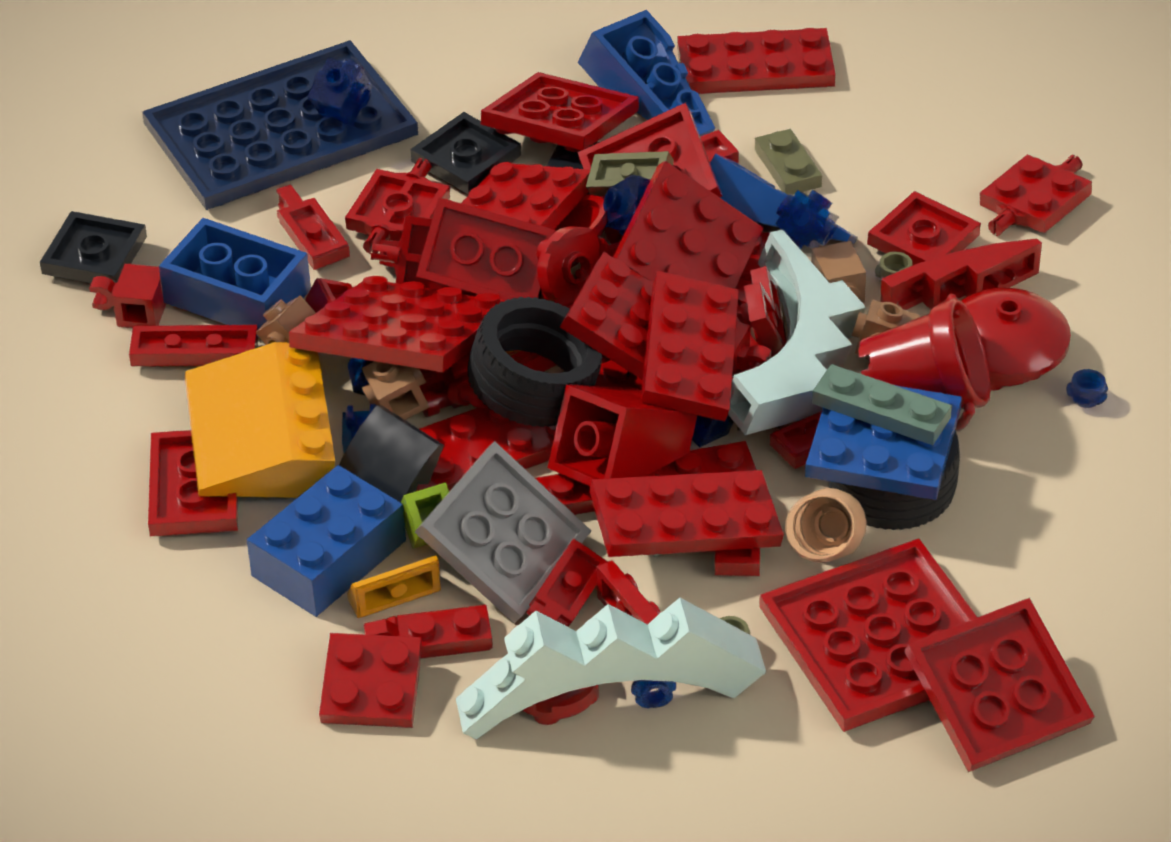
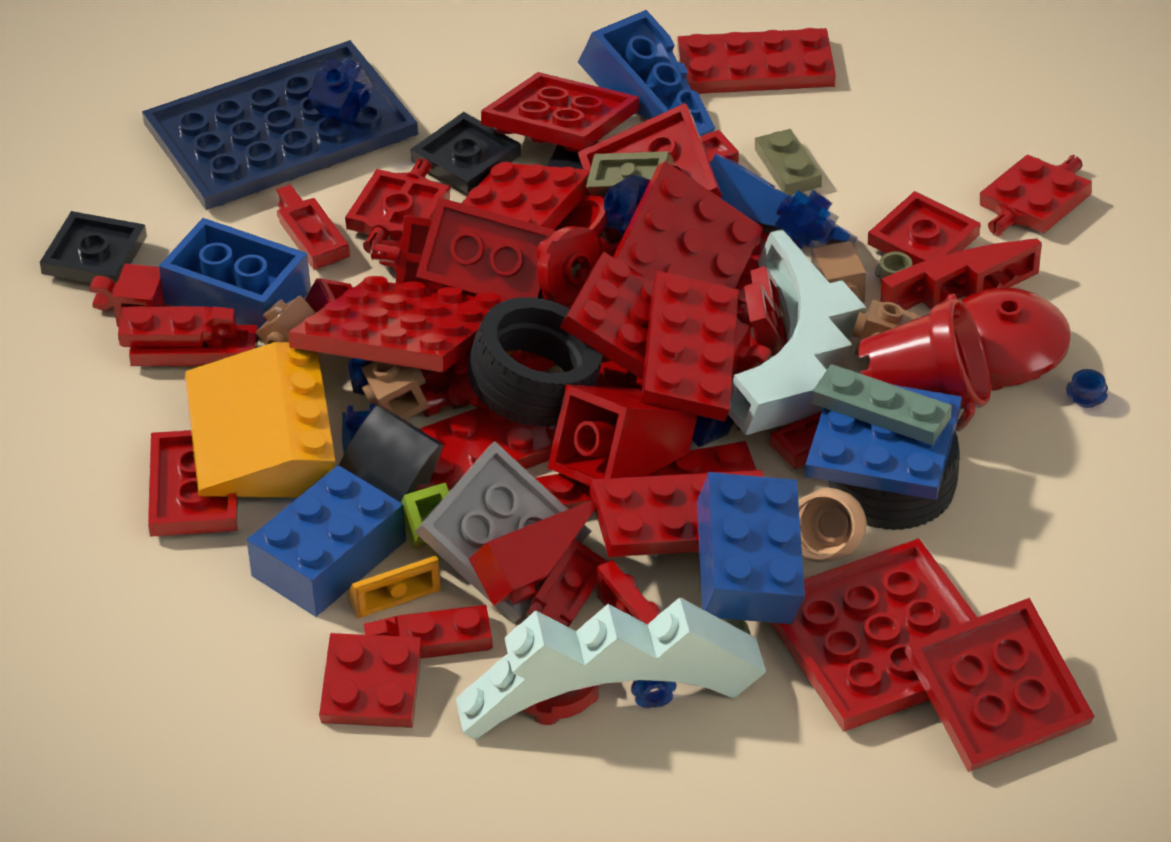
none -> red hinge [118,306,237,347]
none -> red slope [469,499,597,606]
none -> blue brick [697,472,805,624]

